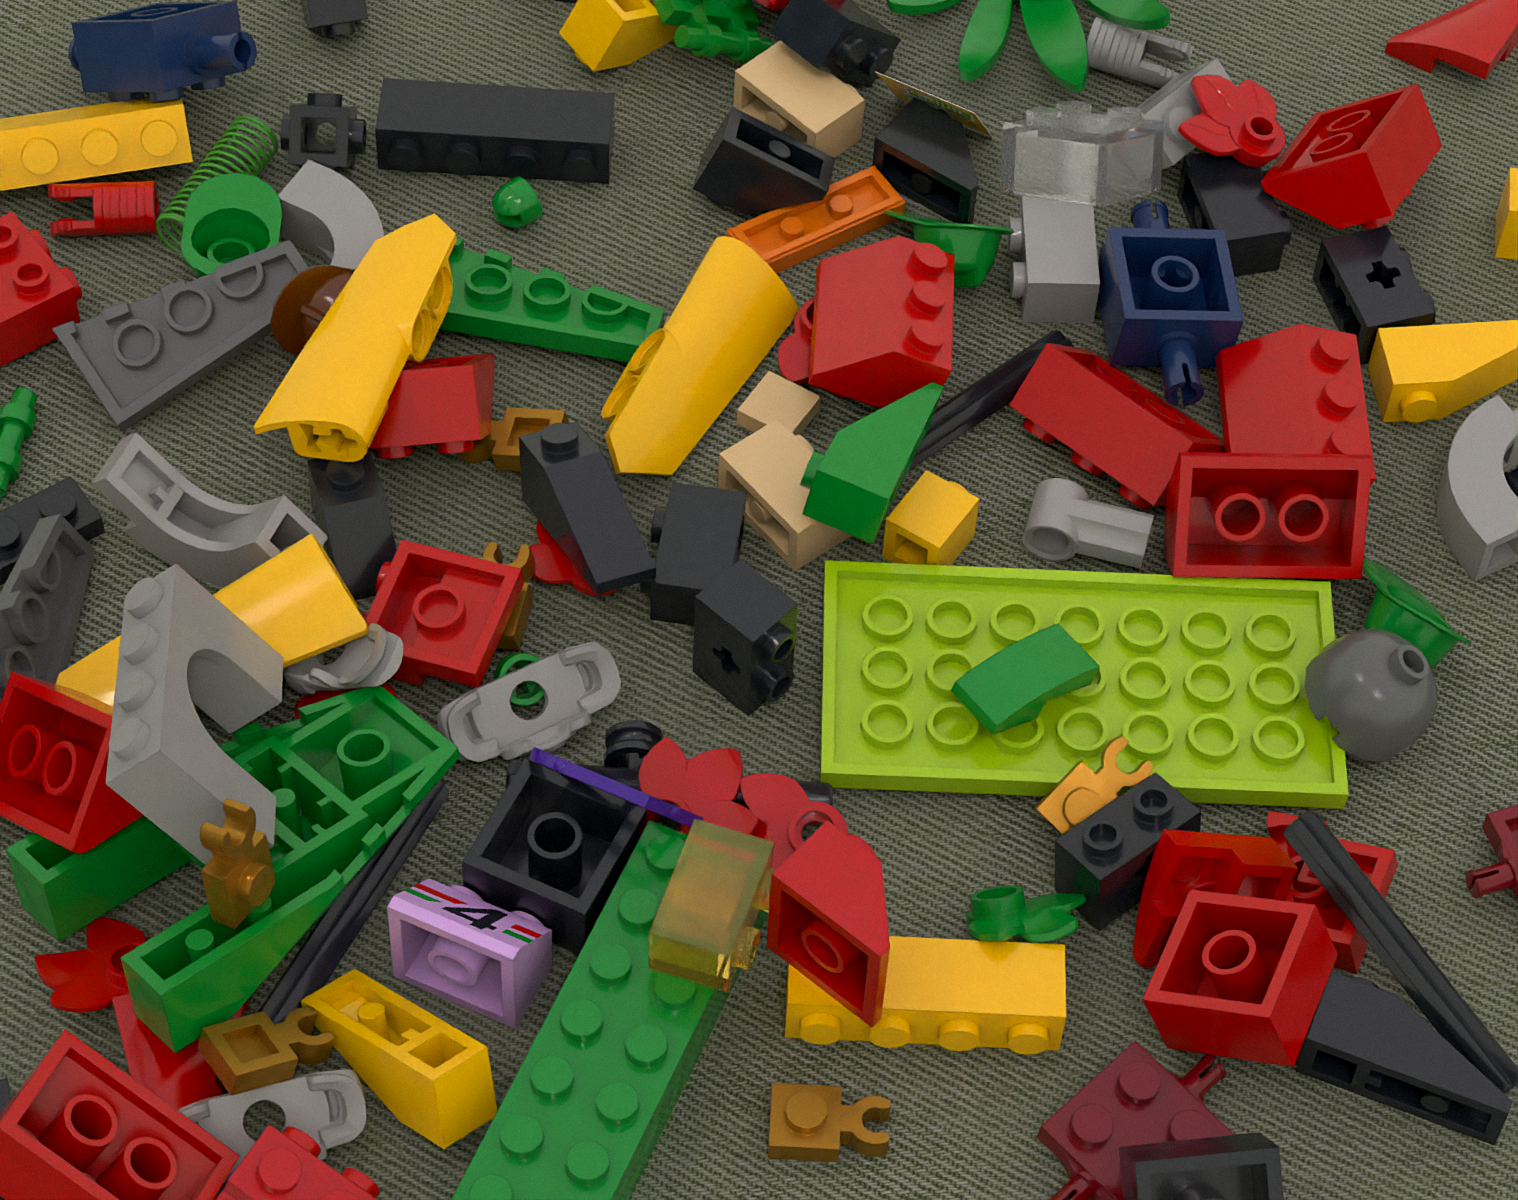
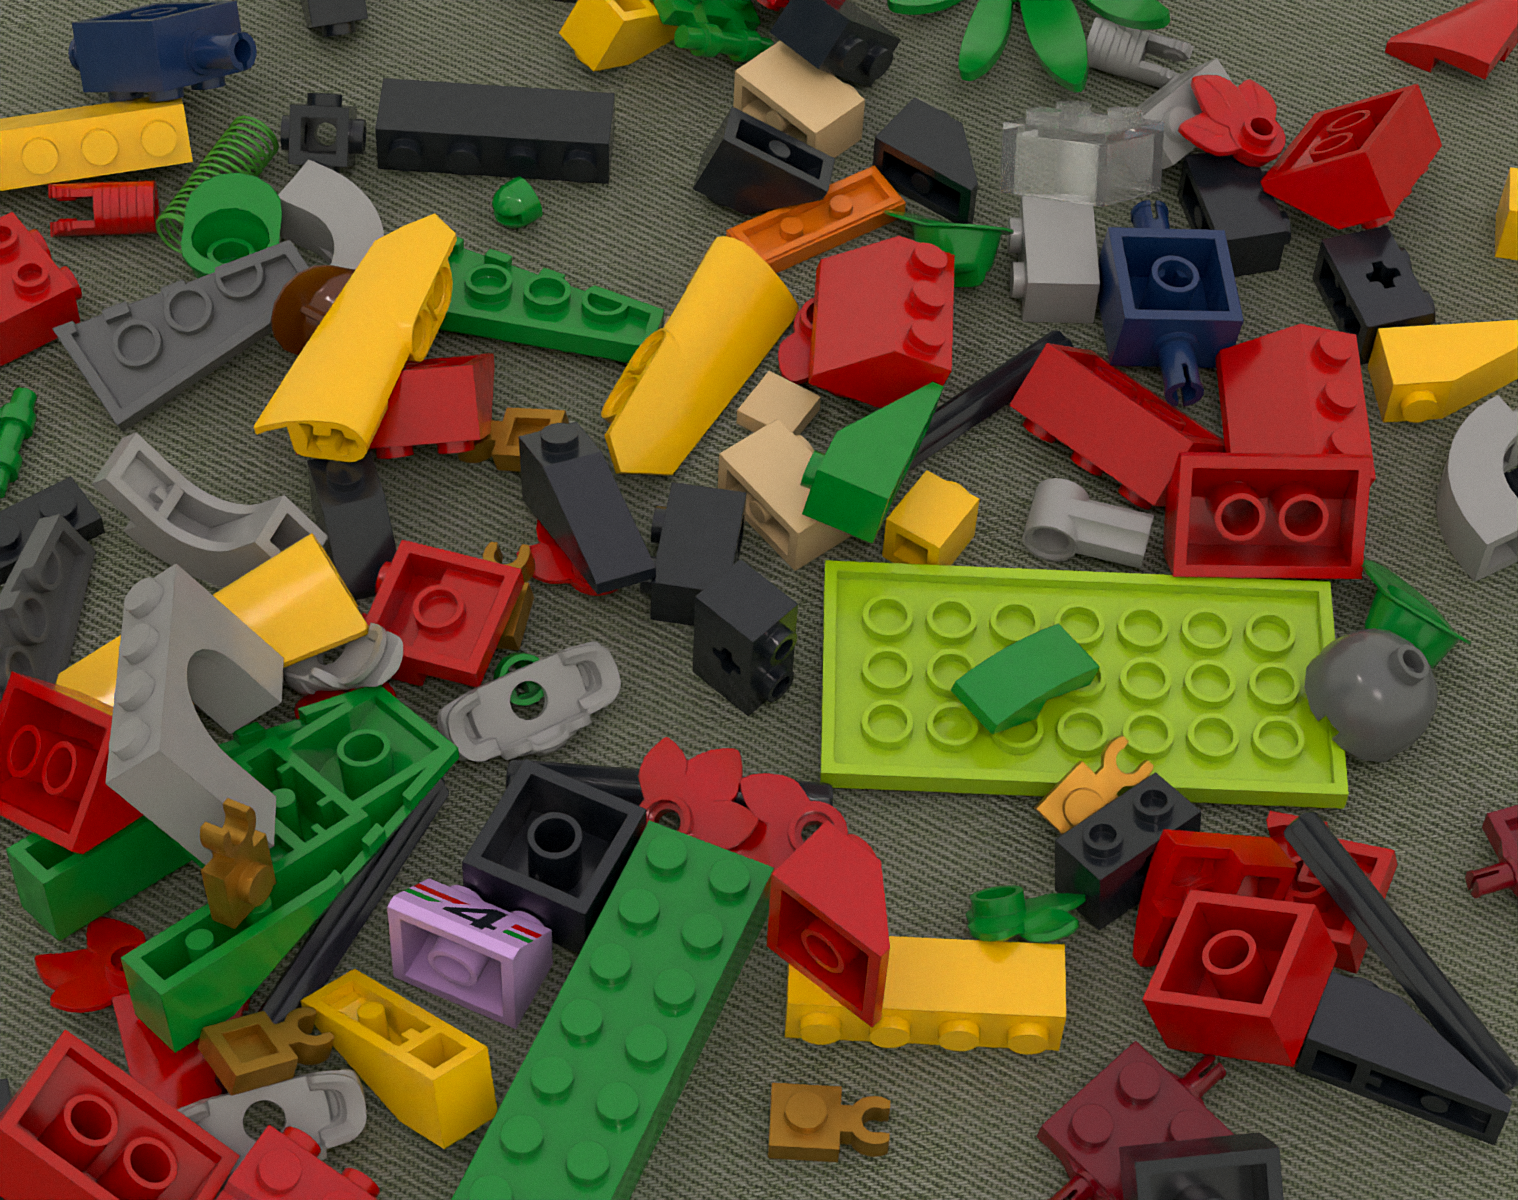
dark purple window [529,747,704,830] -> none
black bush [604,720,664,769] -> none
clear yellow brick [648,819,775,992] -> none
sticker [875,71,993,138] -> none

